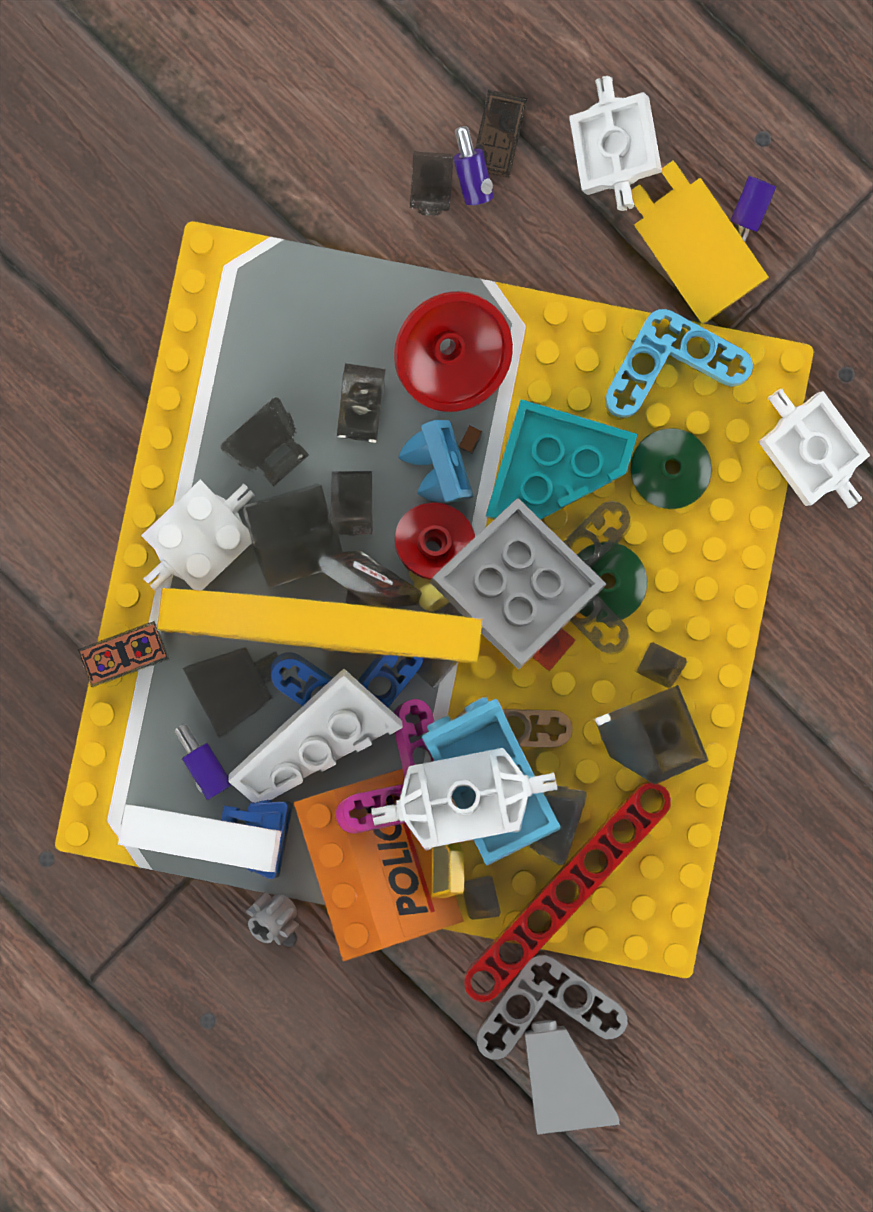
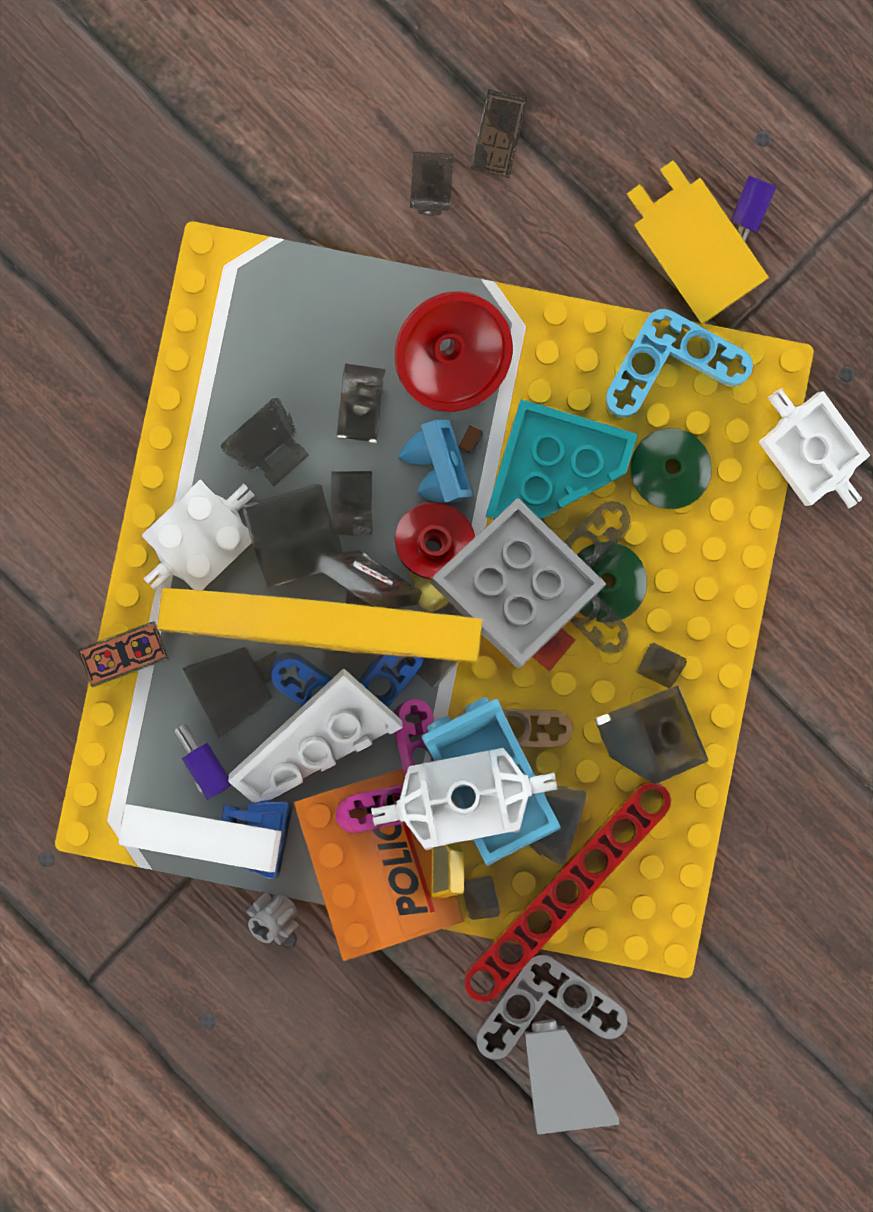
dark purple piece [453,126,494,206] -> none
white plate [569,76,662,211] -> none

